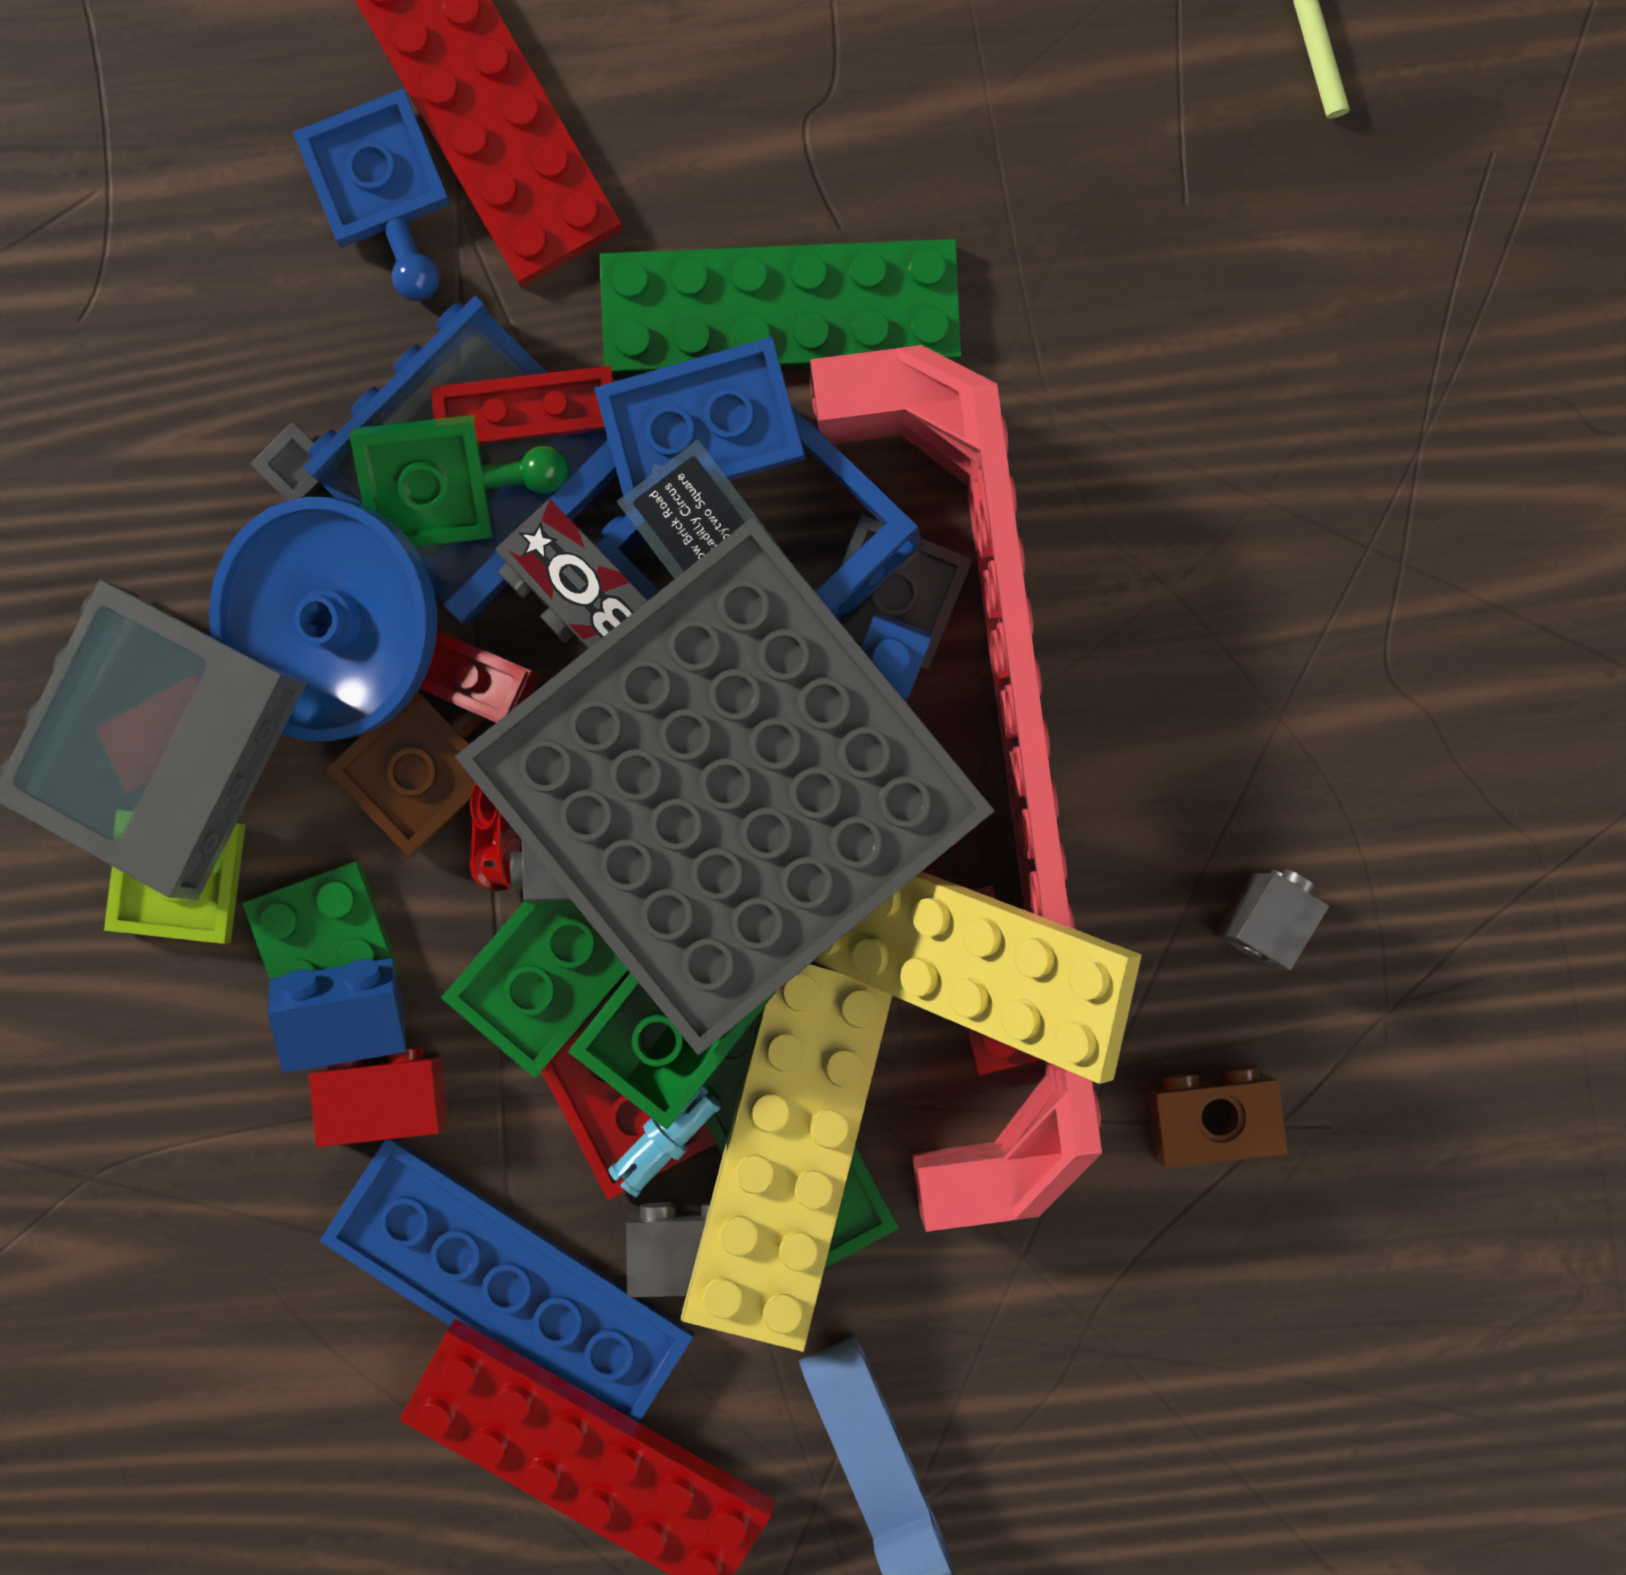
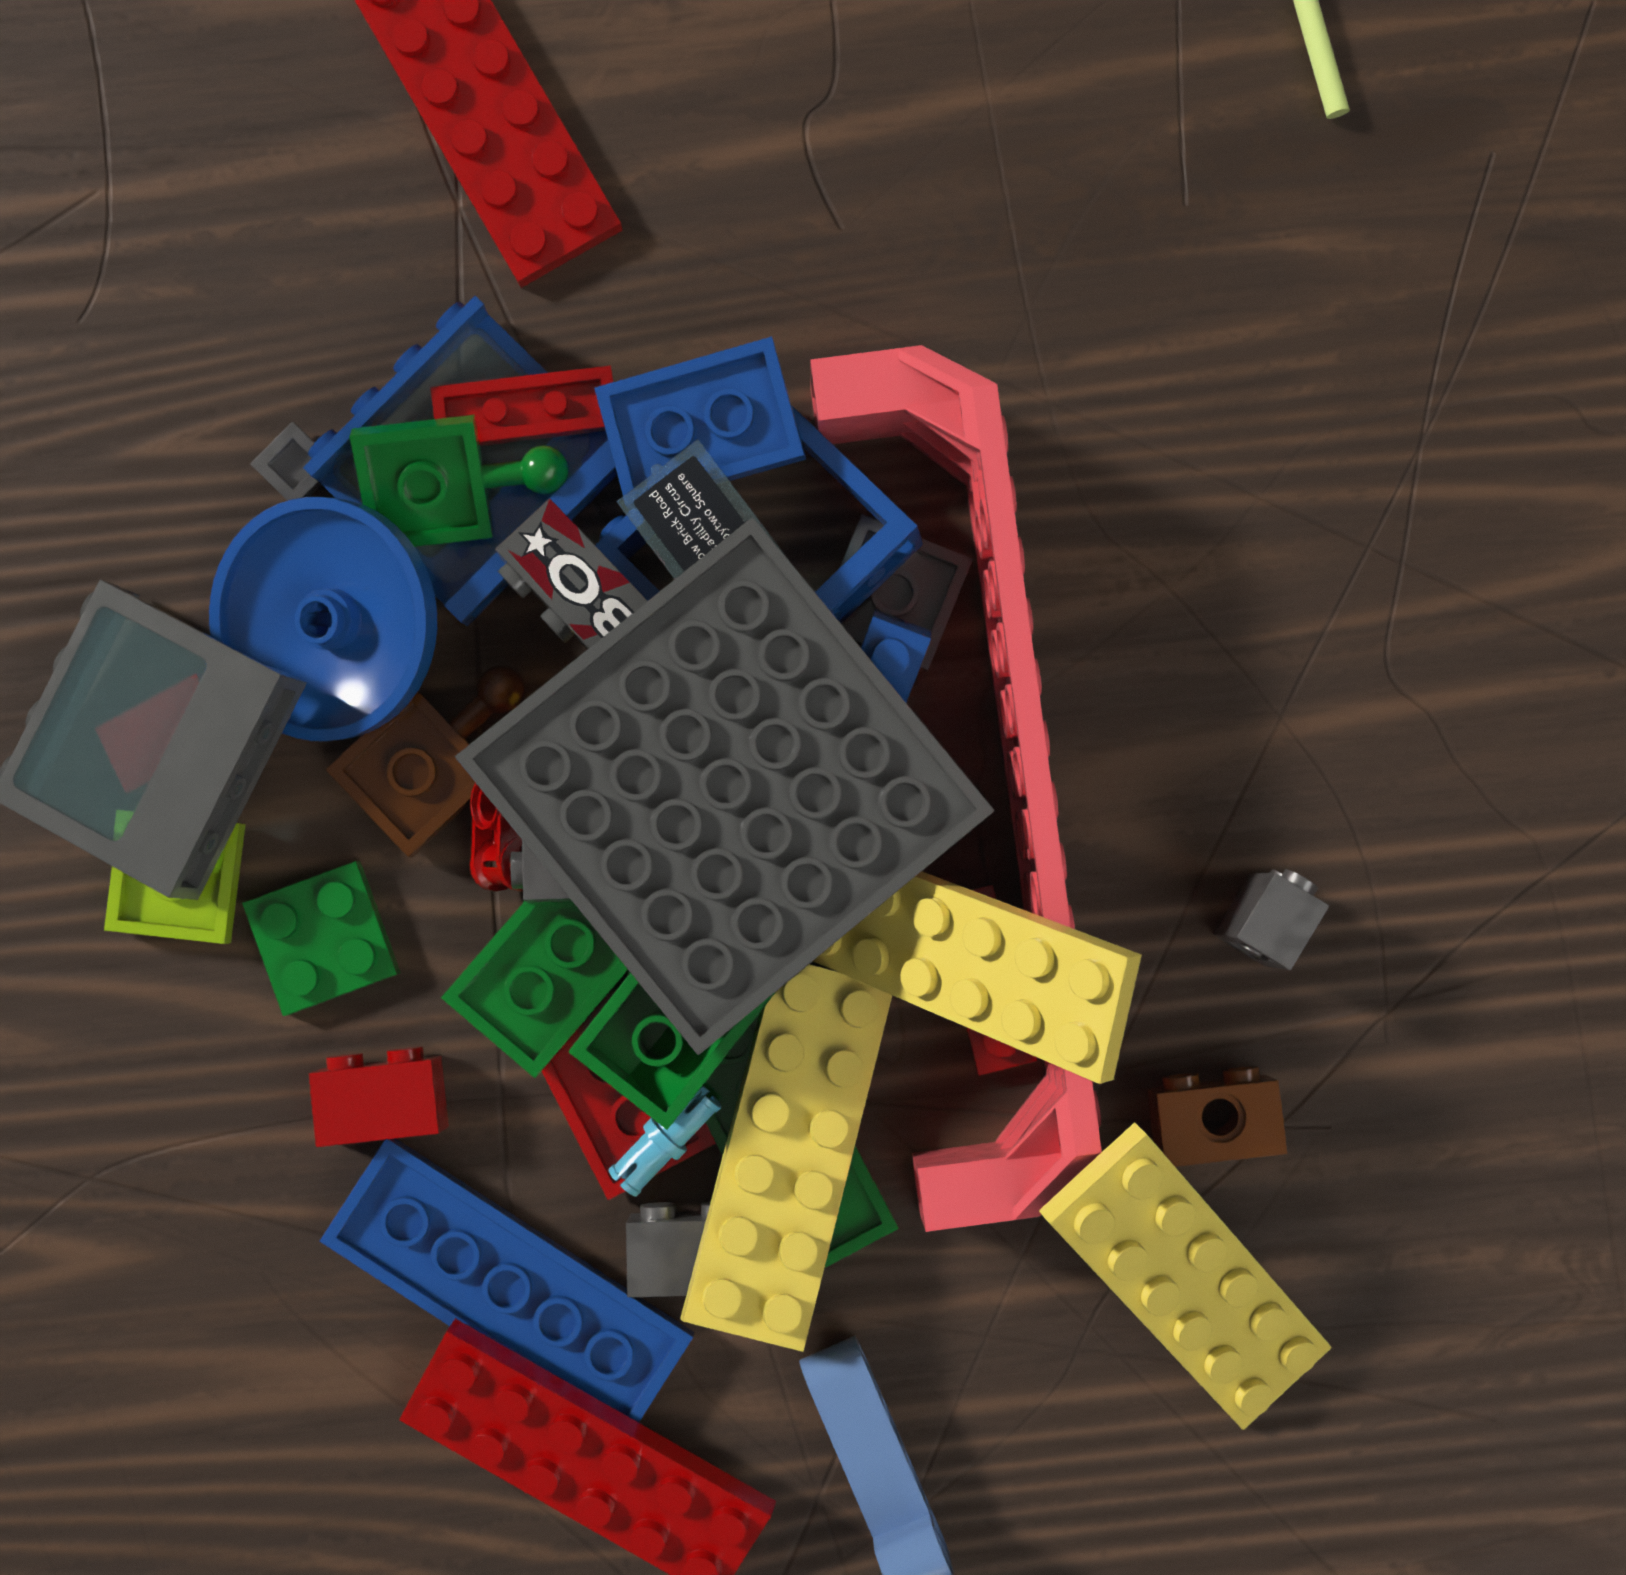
blue brick [267,958,406,1073] -> none
blue plate [293,88,451,301] -> none
red tile [420,630,540,723] -> none
green plate [600,239,961,376] -> none
none -> light yellow plate [1039,1122,1332,1430]

